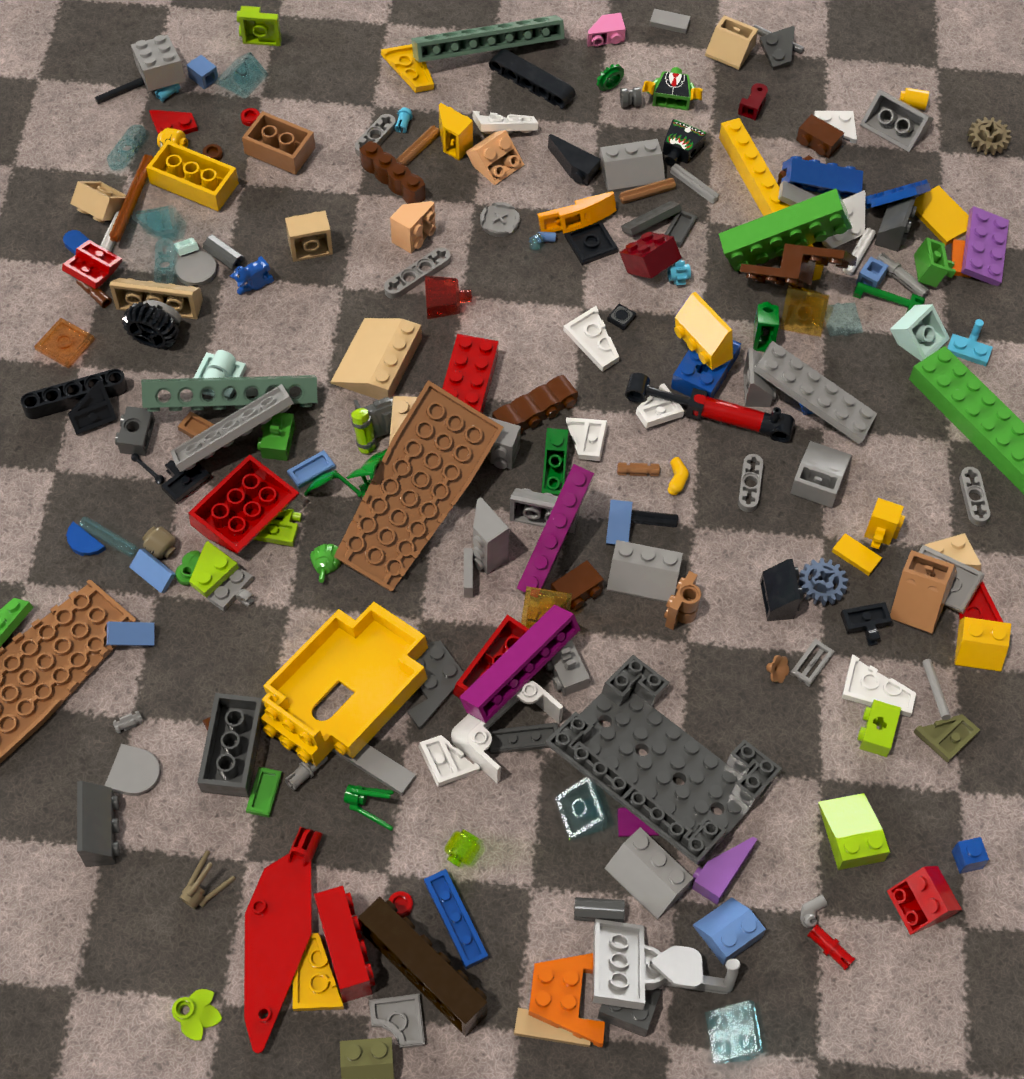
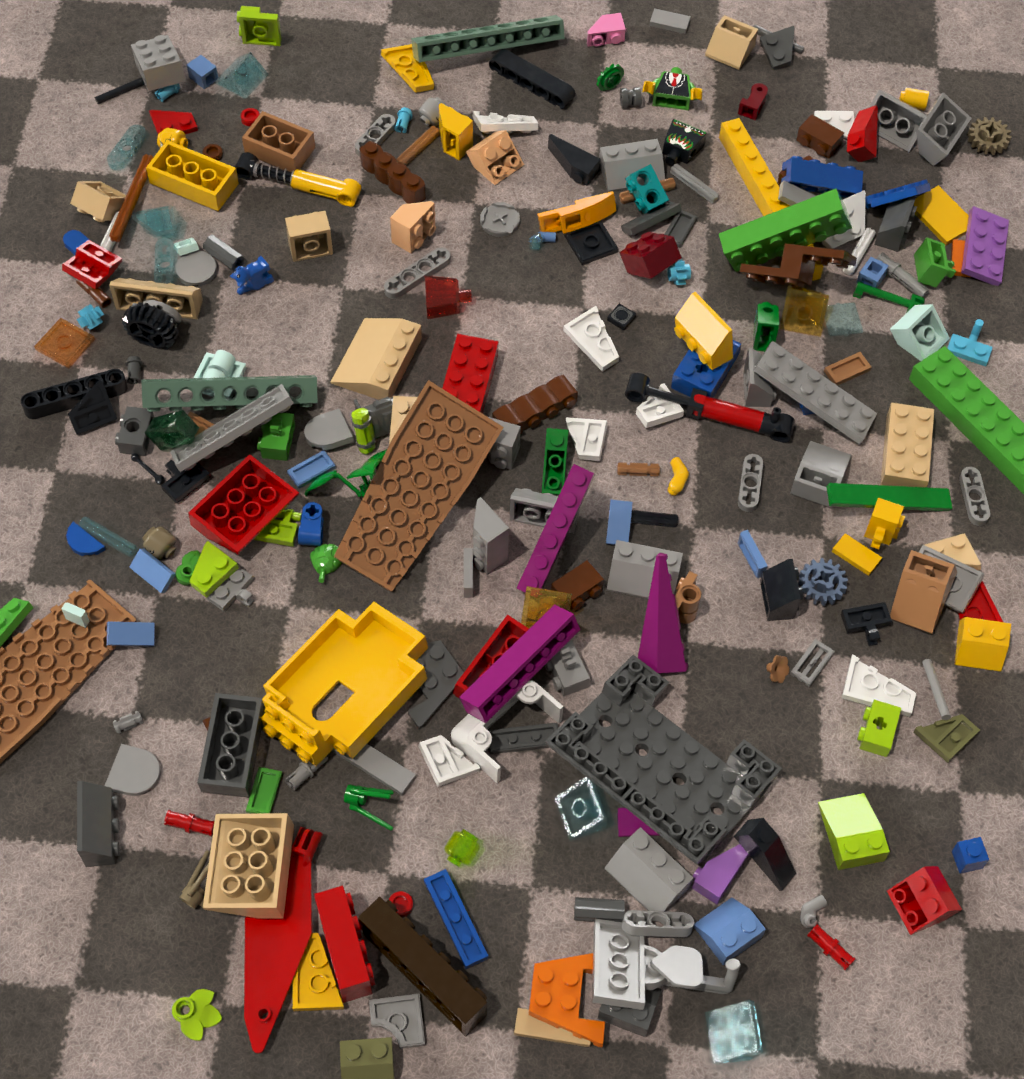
none -> light aqua tile [61,602,90,628]
none -> medium azure gear [76,304,104,330]
none -> dark grey pin [125,356,143,384]
none -> clear green brick [145,410,199,451]
none -> red pin [164,810,215,836]
none -> tan slope [203,813,294,918]
none -> piece [235,152,362,207]
none -> blue piece [298,502,324,546]
none -> light grey tile [304,409,354,450]
none -> light grey head [419,97,447,126]
none -> light grey beam [622,910,694,937]
none -> teal brick [626,164,669,214]
none -> magenta wedge [638,553,688,673]
none -> black slope [733,818,796,891]
none -> medium blue tile [738,530,767,578]
none -> medium nougat tile [824,352,872,386]
none -> green tile [826,483,953,511]
none -> red slope [847,105,878,162]
none -> tan brick [880,403,934,487]
none -> light grey slope [916,92,971,166]

